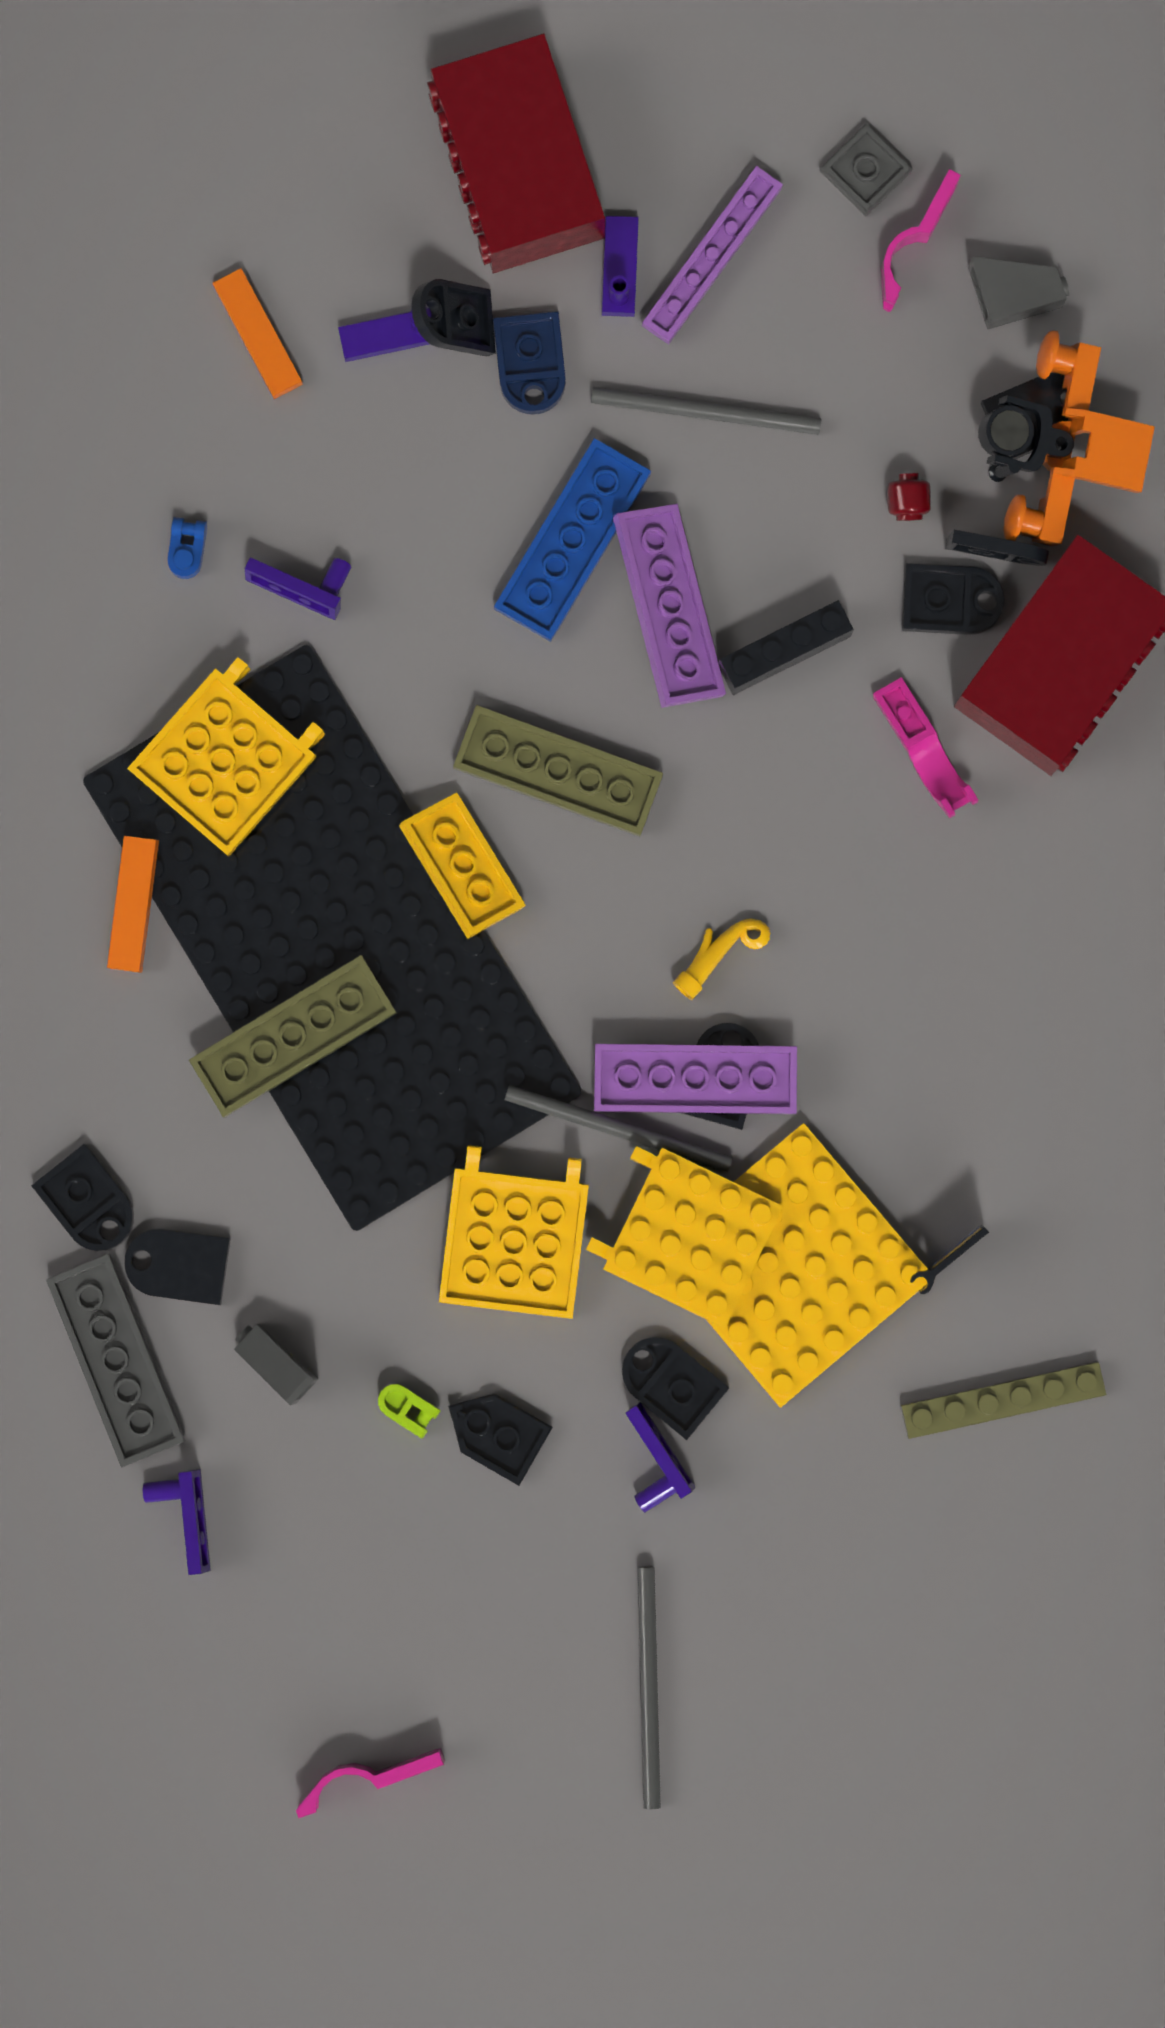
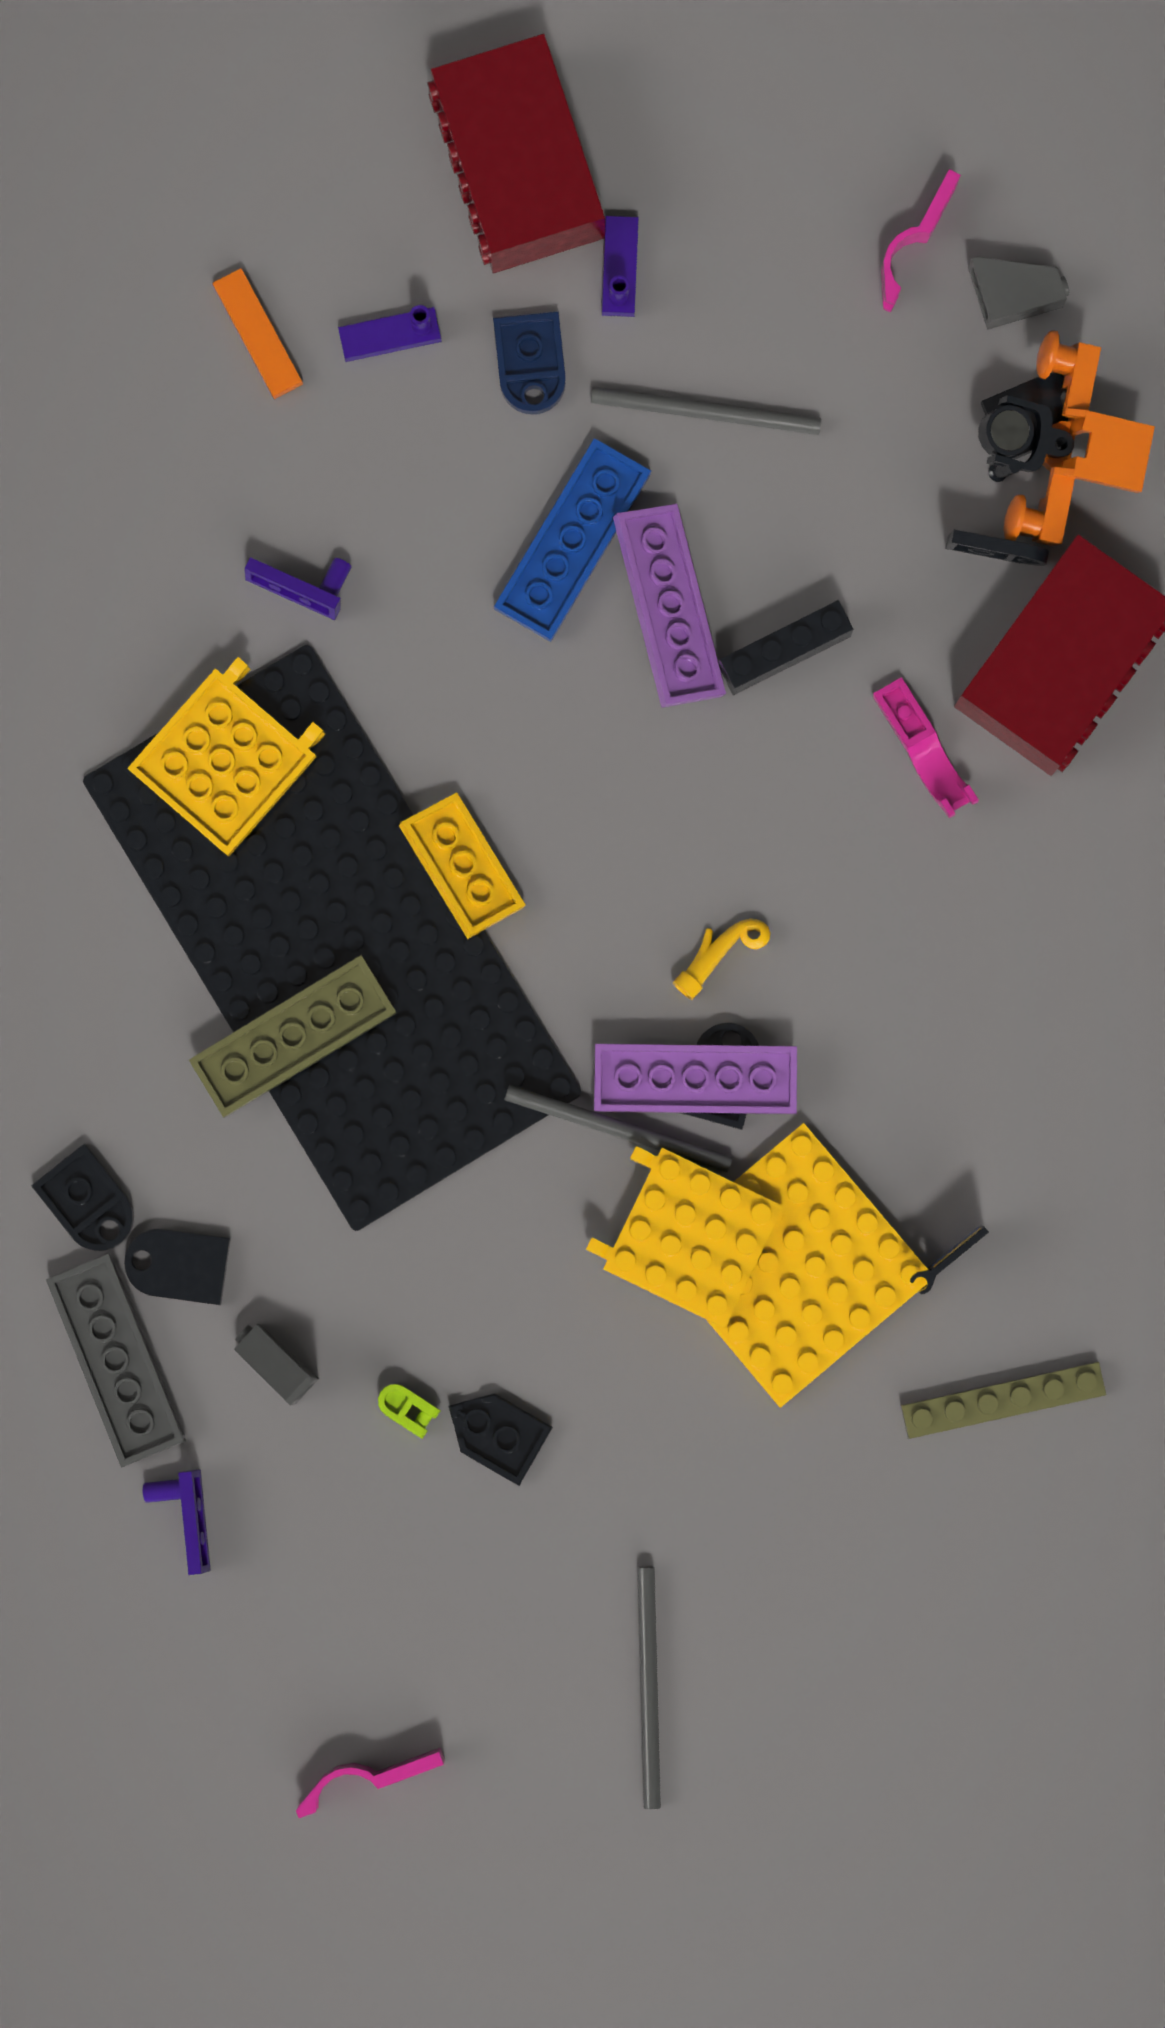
orange tile [107,836,159,973] -> none
blue plate [168,517,207,579] -> none
black tile [411,279,496,357] -> none
yellow plate [439,1145,589,1319] -> none
olive plate [453,705,663,837] -> none
black tile [622,1337,729,1440] -> none
dark purple piece [625,1402,696,1513] -> none
medium lavender plate [642,166,783,345] -> none
dark grey tile [820,123,913,217] -> none
dark red head [888,473,931,521] -> none
black tile [902,563,1004,635] -> none

